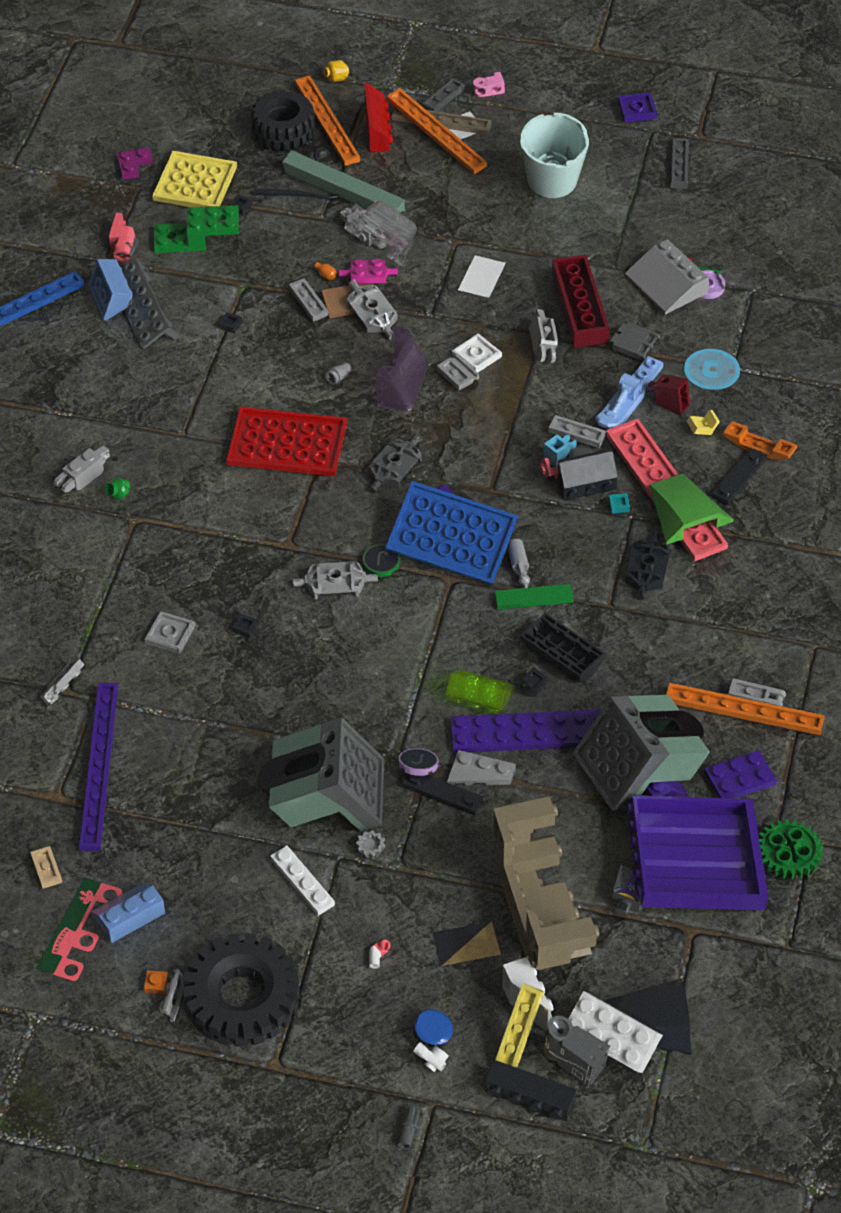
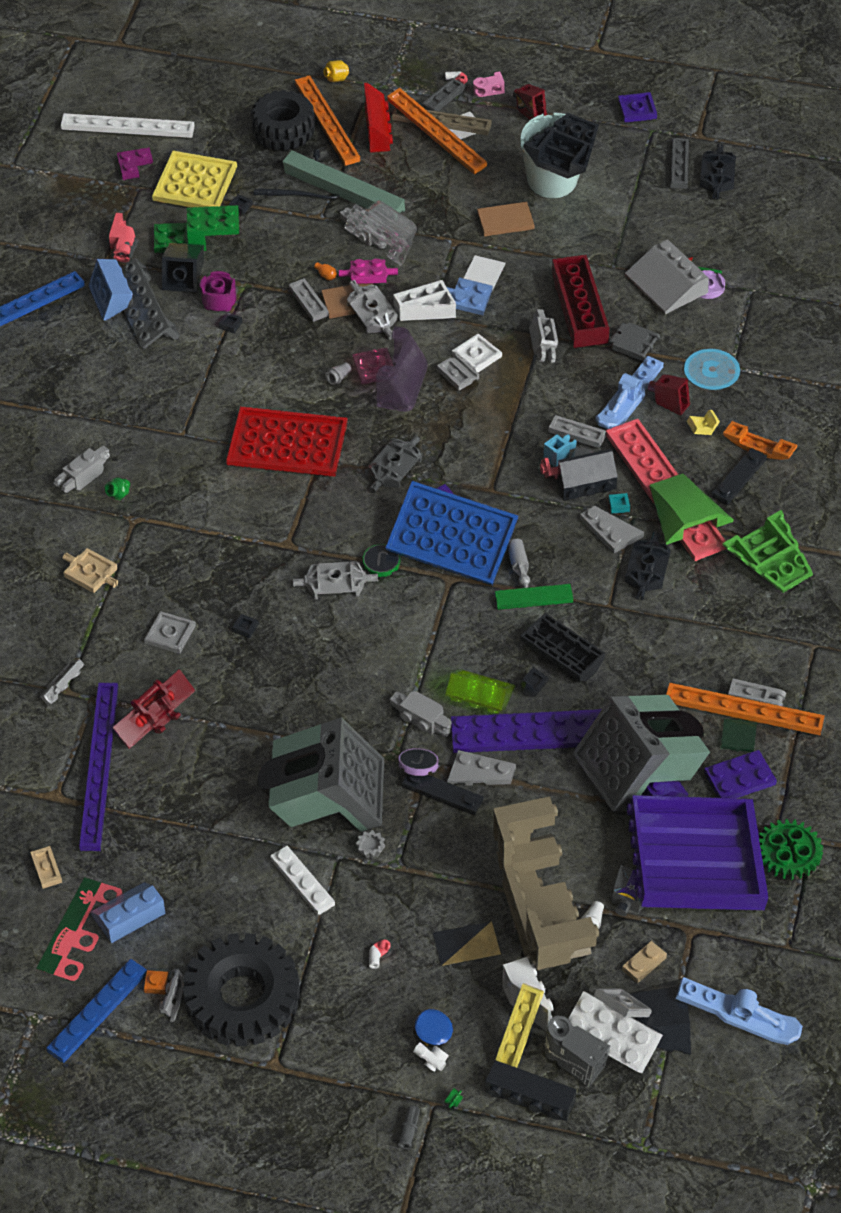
none -> blue plate [47,959,147,1063]
none -> white plate [61,113,195,138]
none -> tan plate [63,548,118,593]
none -> dark red piece [112,669,195,749]
none -> black slope [162,243,204,292]
none -> magenta brick [200,271,236,312]
none -> clear pink plate [353,348,396,384]
none -> light grey hinge [390,691,452,737]
none -> white wedge [393,280,456,321]
none -> medium blue plate [436,278,493,315]
none -> green plate [444,1088,463,1108]
none -> arm [445,71,468,84]
none -> medium nougat tile [477,202,534,236]
none -> dark red torso [513,84,547,120]
none -> black wedge [523,113,599,179]
none -> light grey wing [580,506,644,553]
none -> white cone [581,901,604,929]
none -> light grey tile [594,988,652,1017]
none -> tan plate [622,941,667,983]
none -> light blue piece [676,977,803,1045]
none -> black plate [700,144,736,200]
none -> clear green piece [721,718,757,752]
none -> bright green wedge [722,510,813,593]

